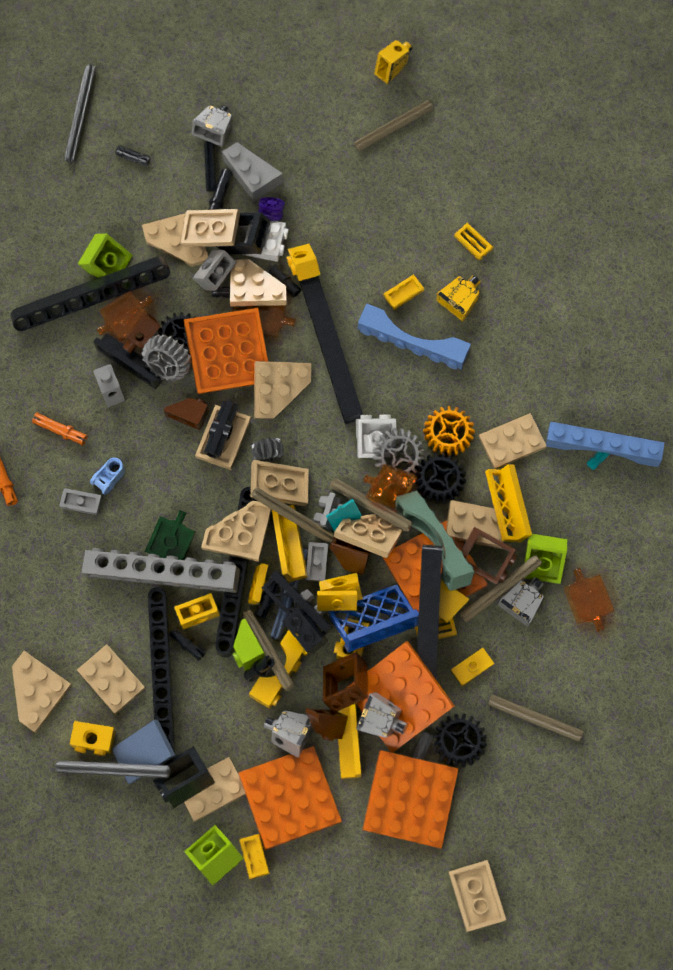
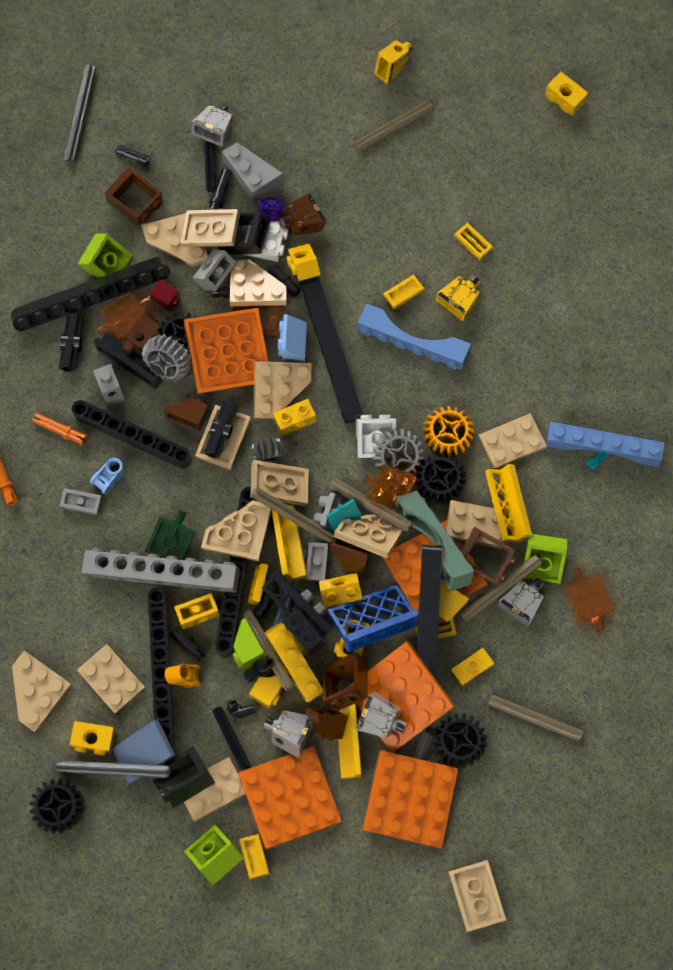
yellow plate [317,590,357,611] -> none
none -> black gear [29,779,84,834]
none -> black piece [59,314,84,372]
none -> black beam [71,400,192,469]
none -> reddish brown window [105,167,163,226]
none -> dark red brick [150,279,181,311]
none -> light orange piece [165,664,201,688]
none -> black axle [212,706,252,771]
none -> black arm [227,700,256,718]
none -> yellow arch [264,623,323,703]
none -> yellow brick [273,399,316,437]
none -> light blue slope [278,314,307,363]
none -> reddish brown torso [279,193,327,235]
none -> yellow brick [545,72,588,116]

